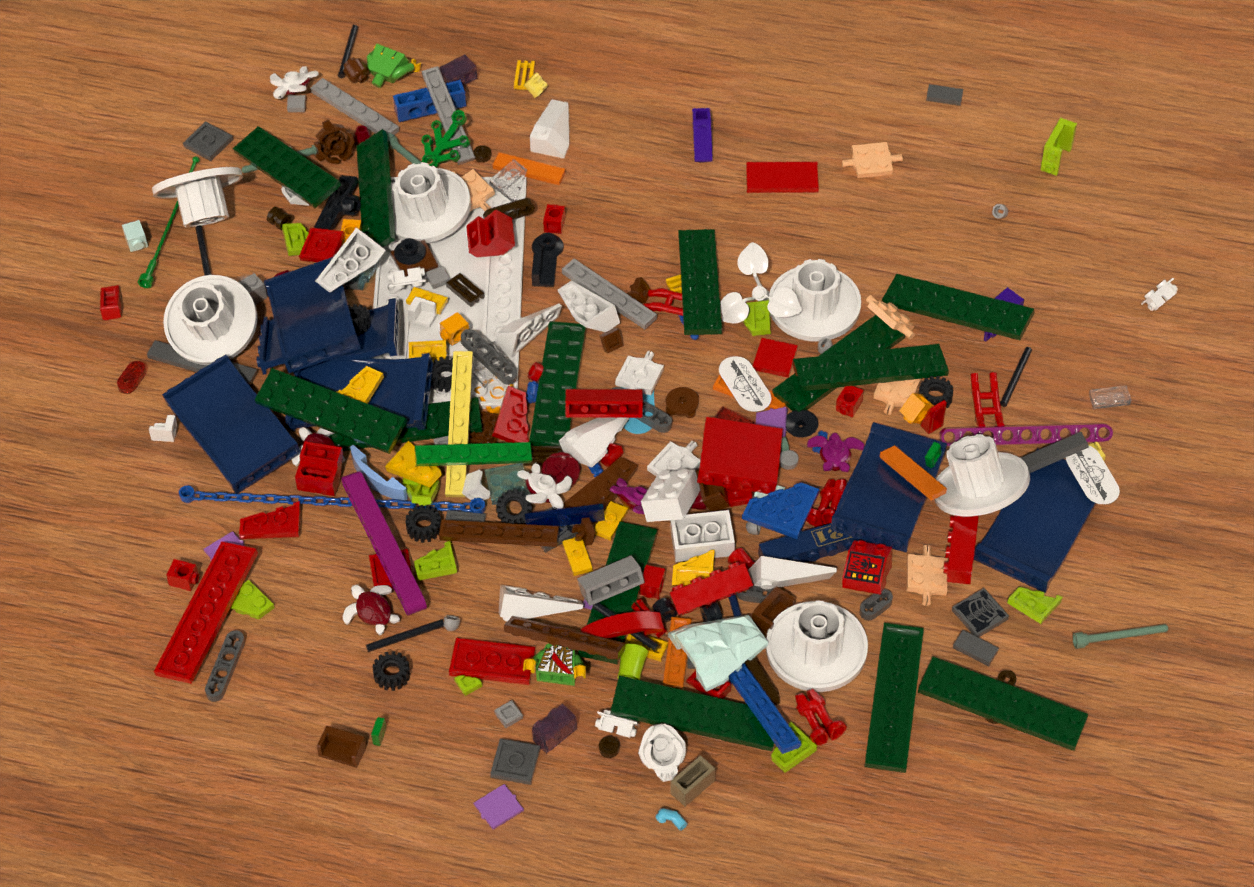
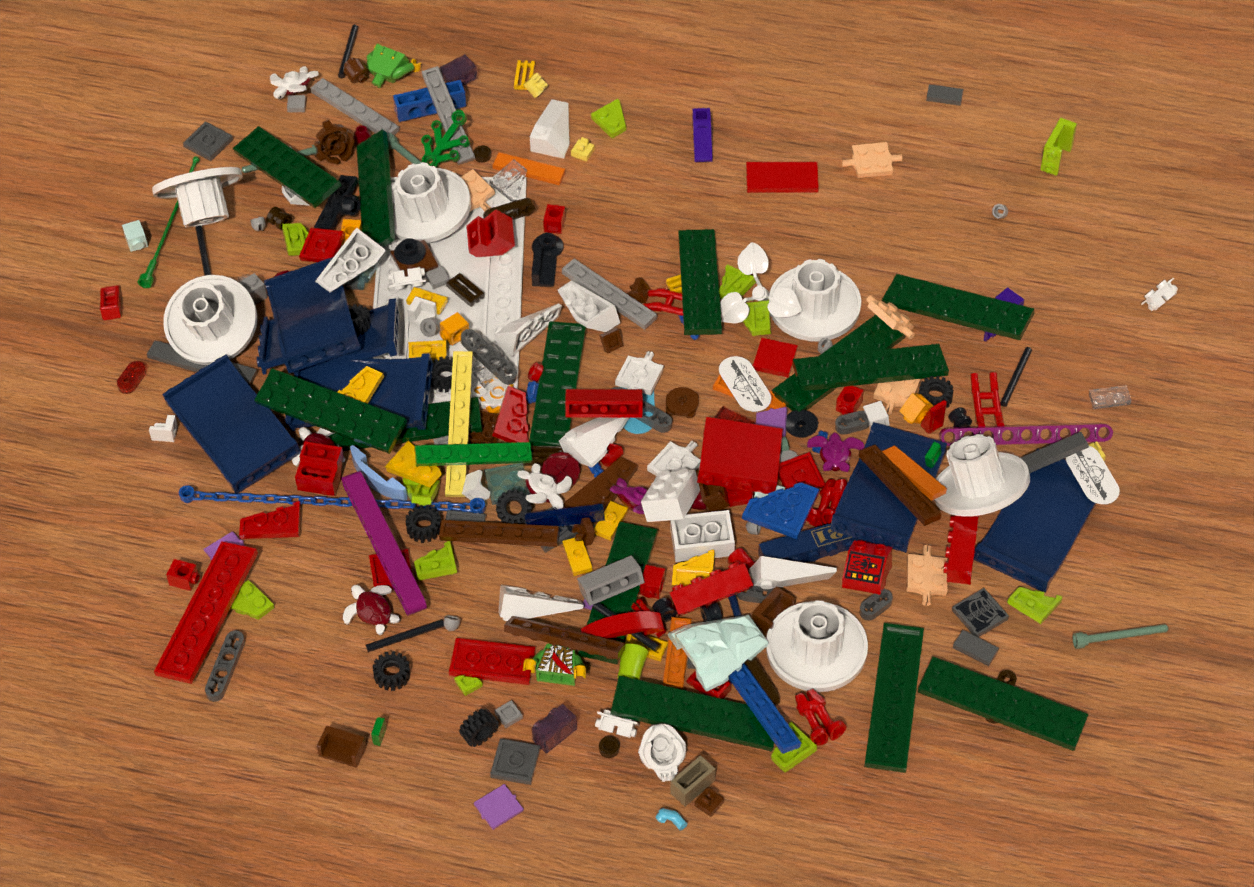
none -> light grey hinge [250,217,266,231]
none -> light grey tile [420,317,440,337]
none -> black tyre [459,708,499,747]
none -> light yellow tile [571,137,595,161]
none -> lime wing [591,99,626,139]
none -> reddish brown tile [694,787,724,817]
none -> lime wing [719,264,756,299]
none -> red tile [778,452,825,490]
none -> dark grey beam [835,411,869,435]
none -> reddish brown plate [858,445,941,526]
none -> white panel [863,401,890,430]
none -> black wheel [948,407,972,427]

